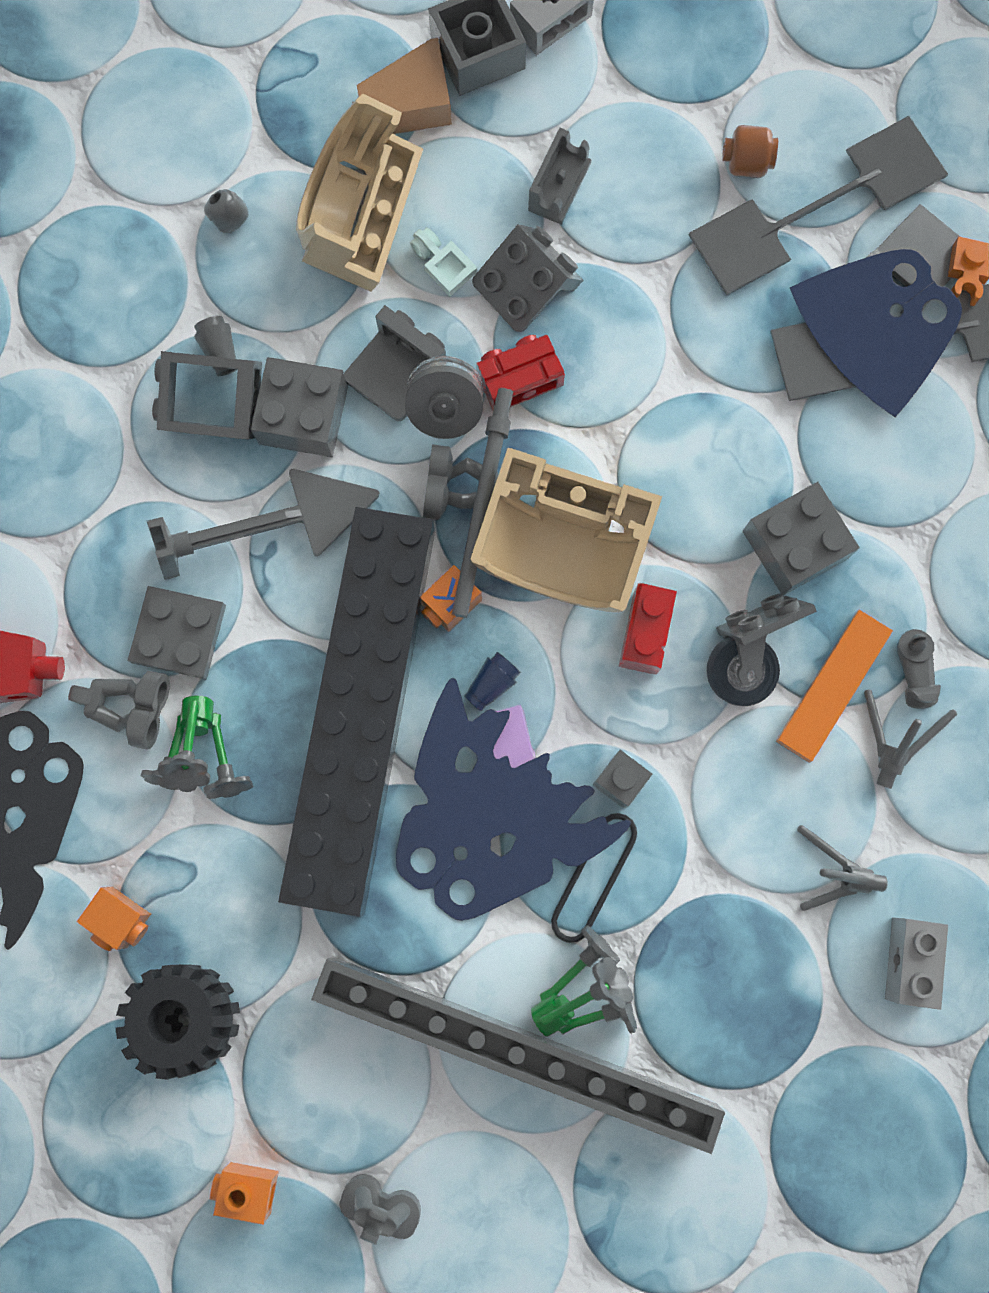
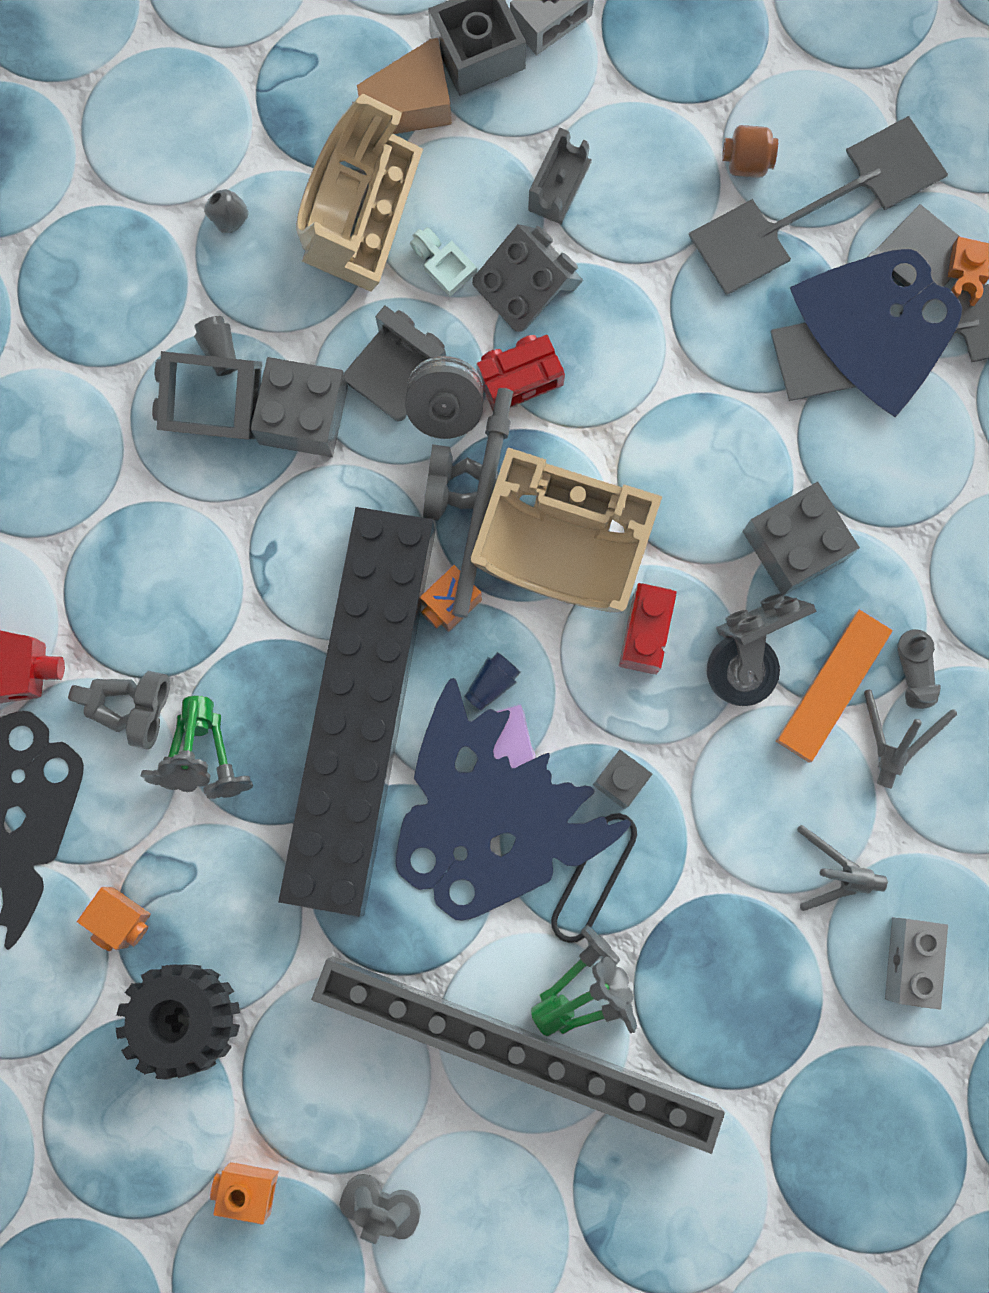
dark grey plate [127,586,226,680] -> none
dark grey piece [147,469,379,580] -> none

